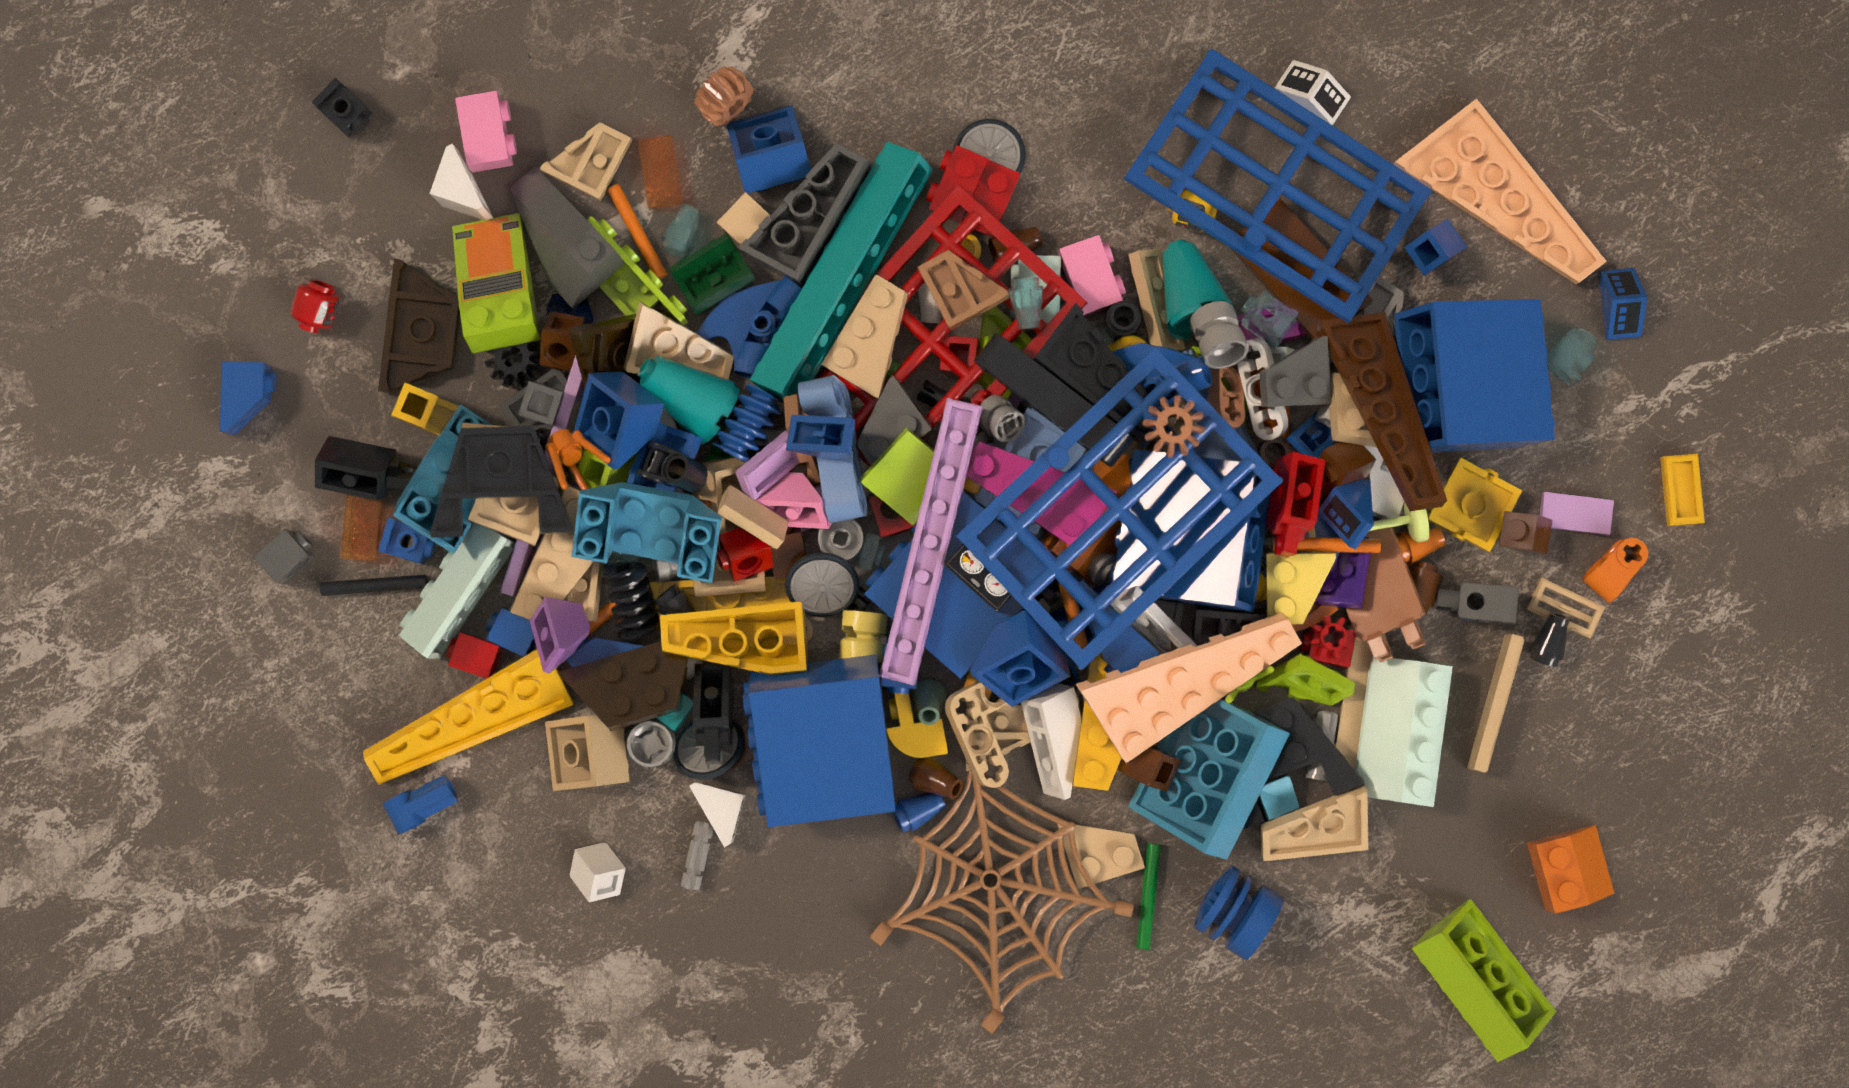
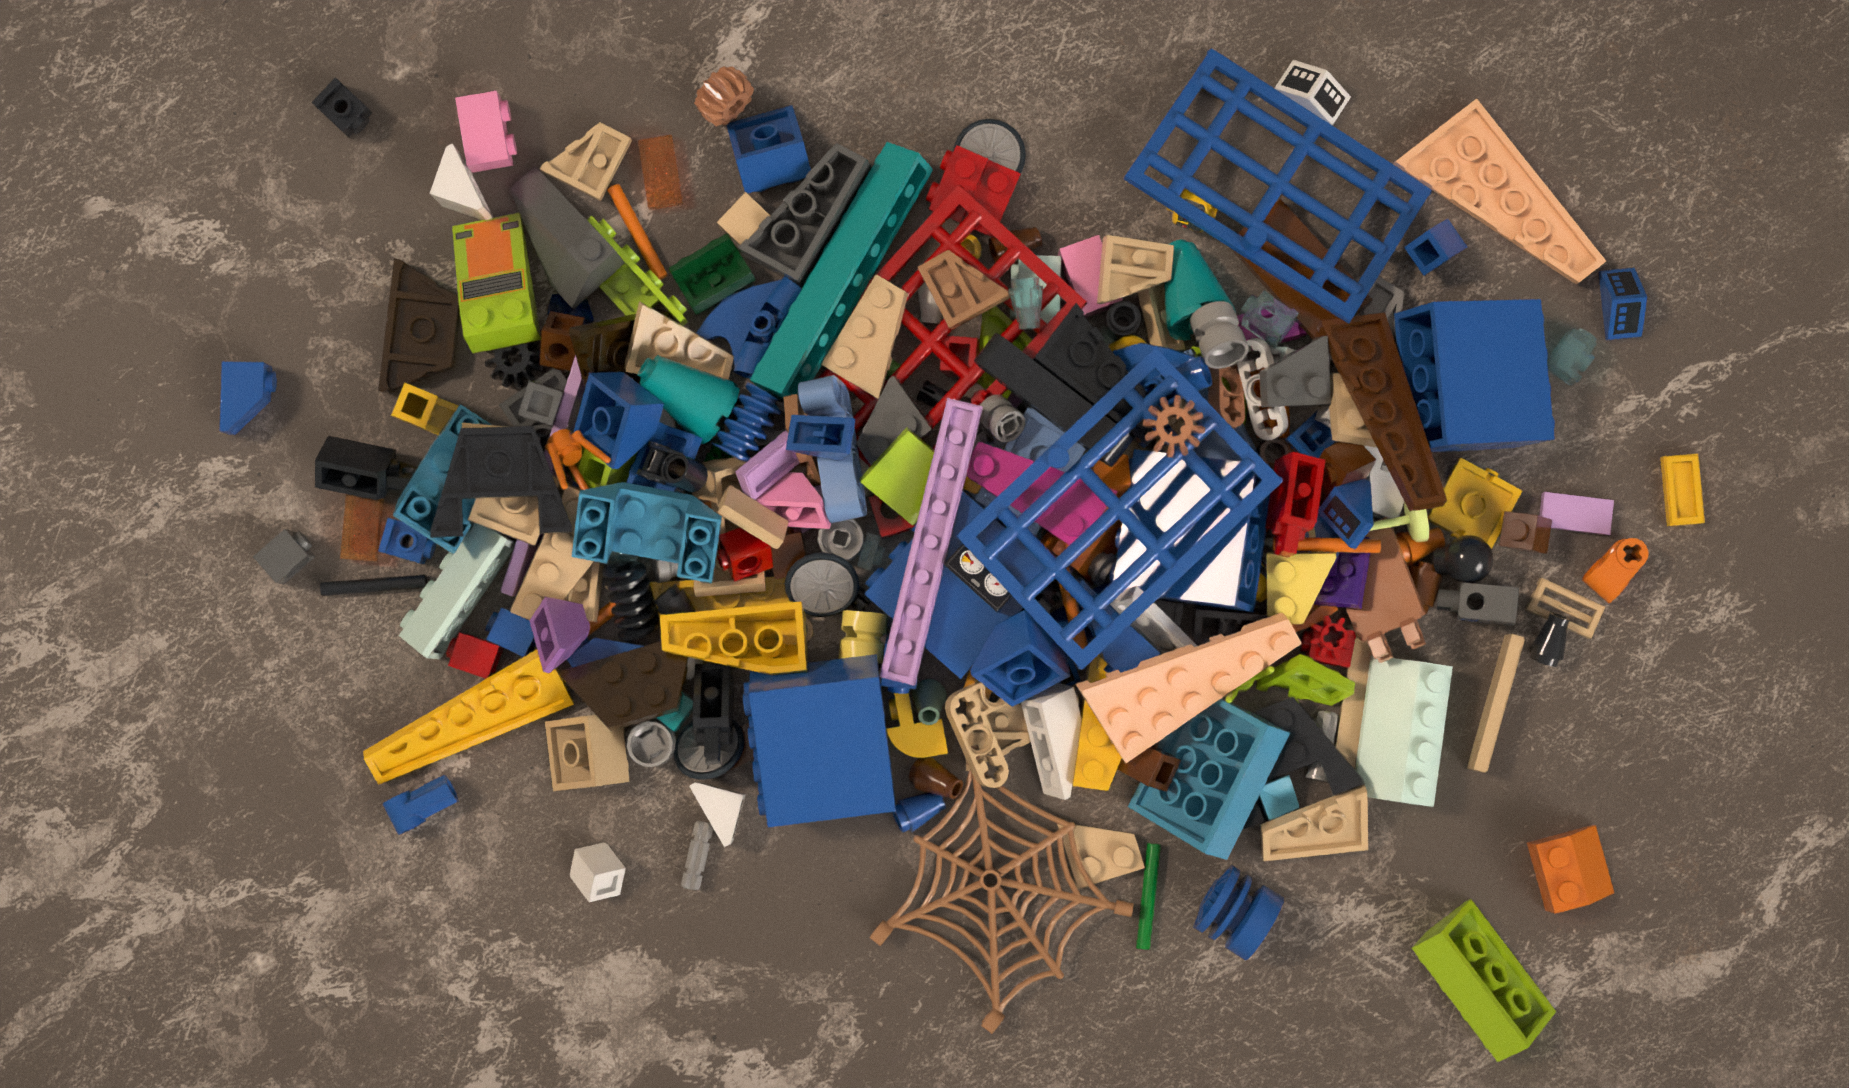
red head [290,279,341,333] -> none
clear light blue cone [661,204,700,258] -> none
none -> tan wing [1097,235,1174,304]
none -> black piece [1433,535,1493,583]

